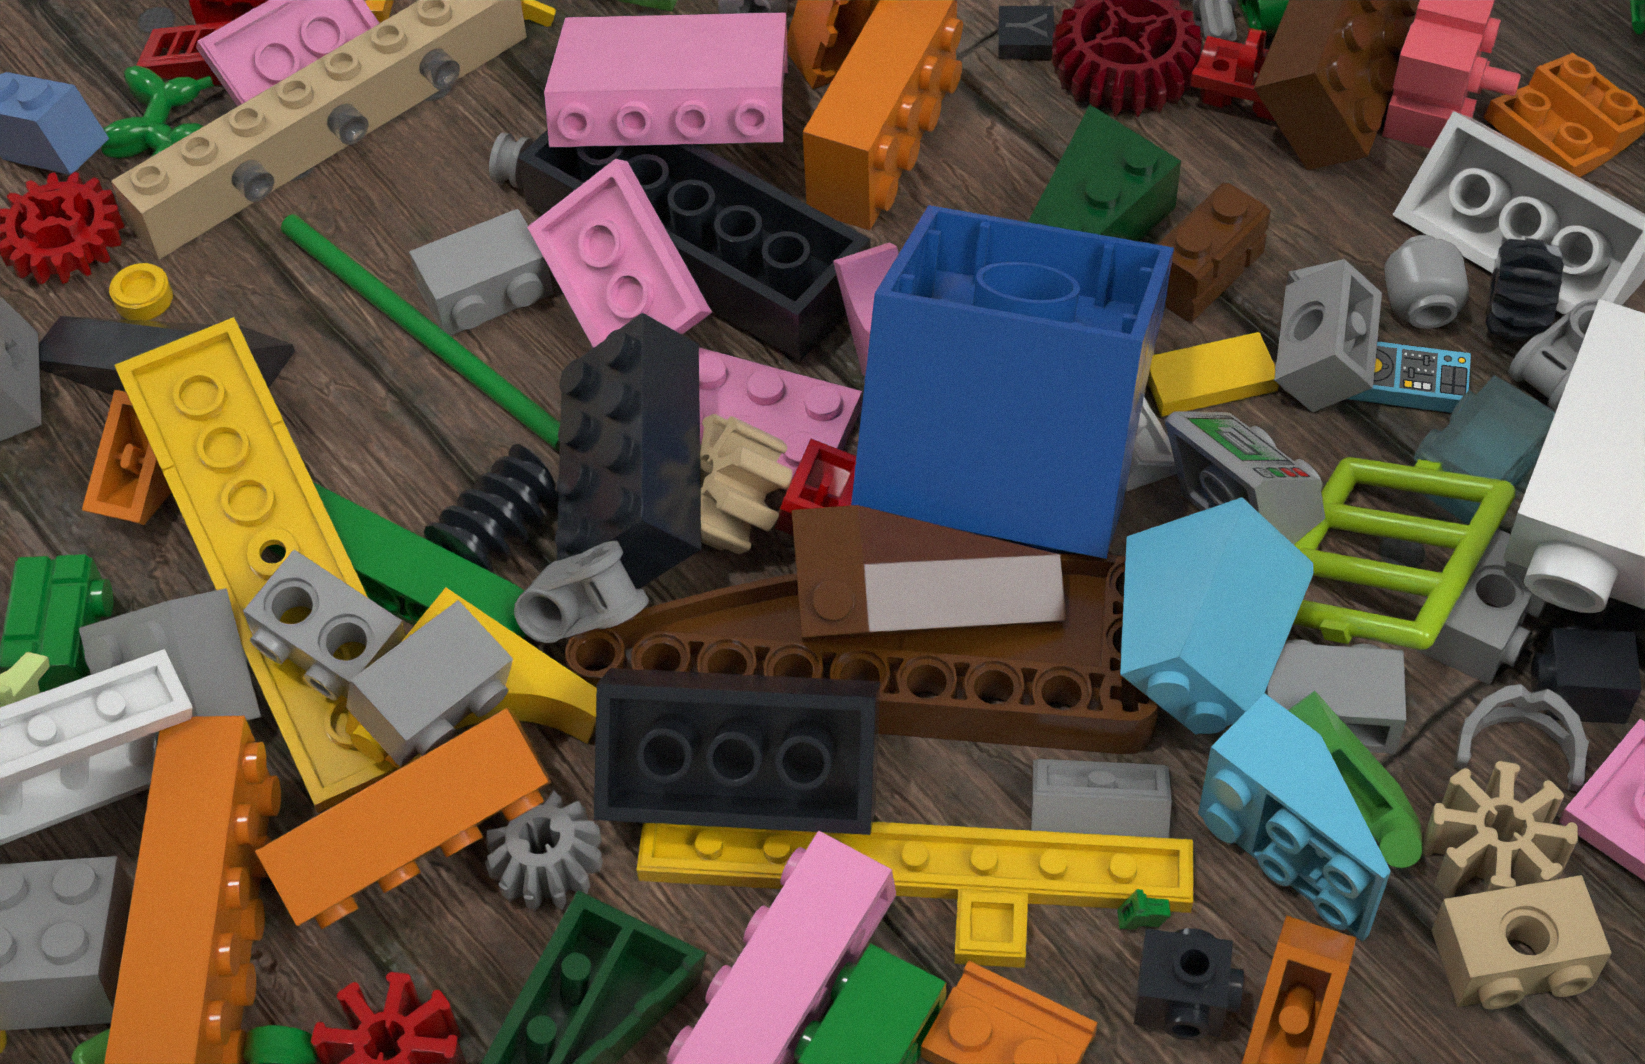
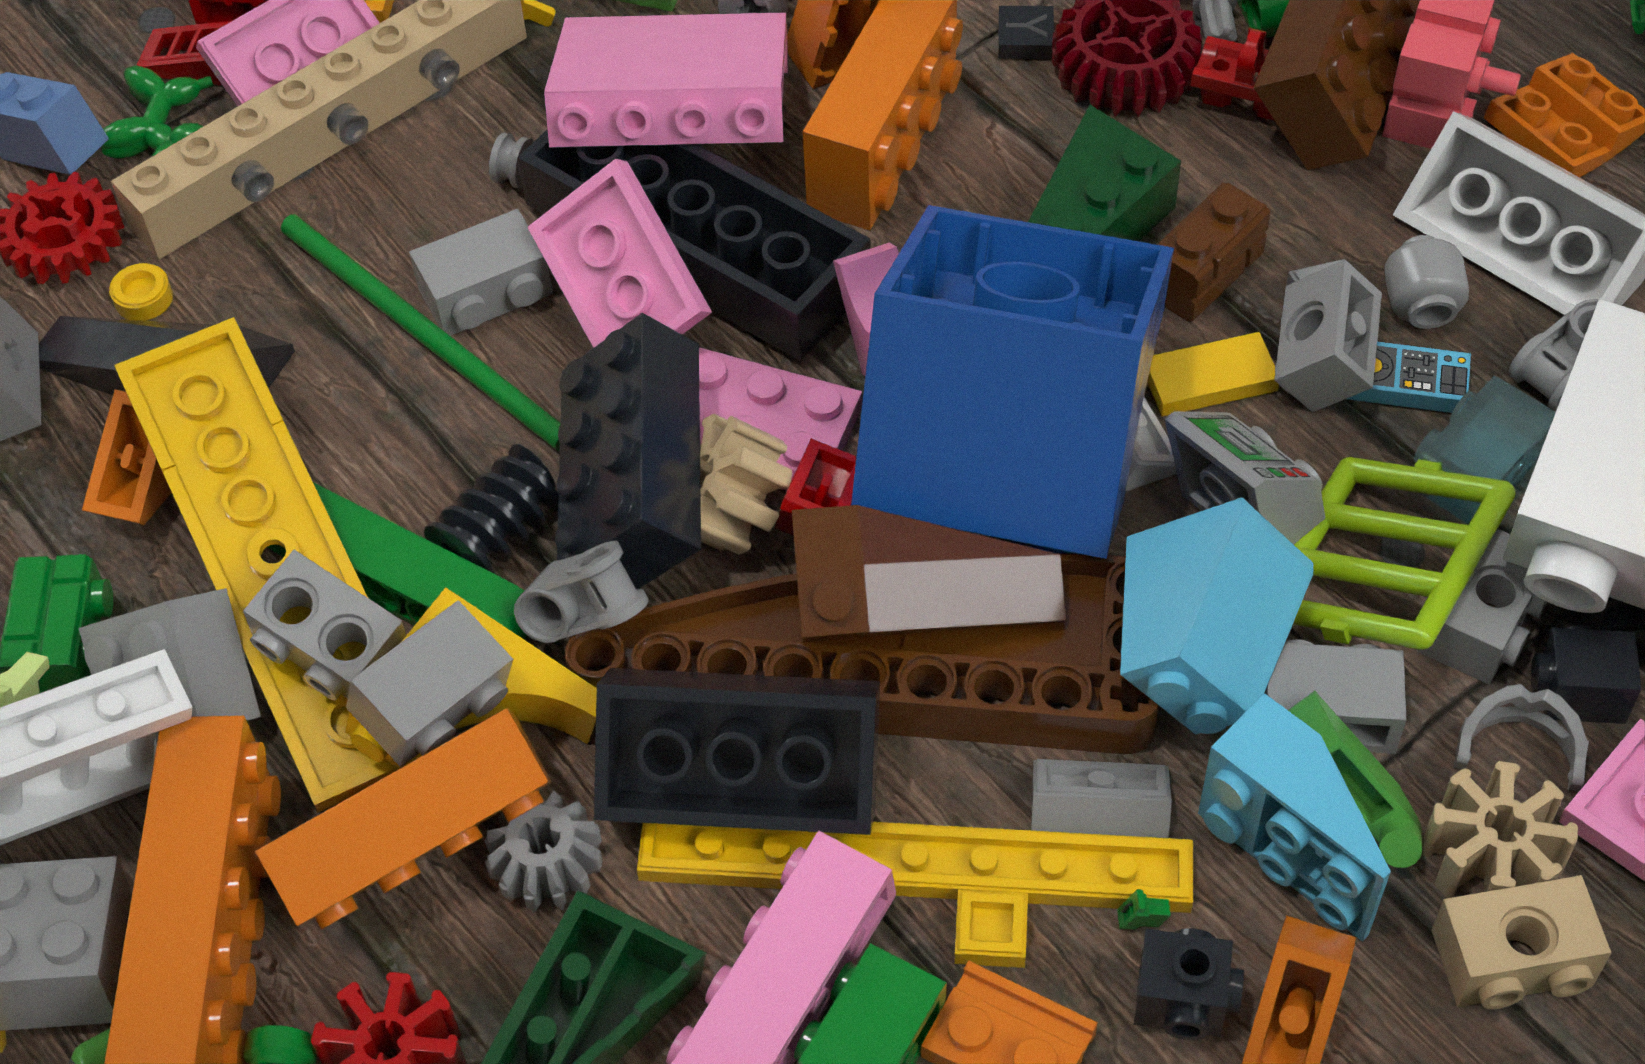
black gear [1485,237,1564,342] -> none

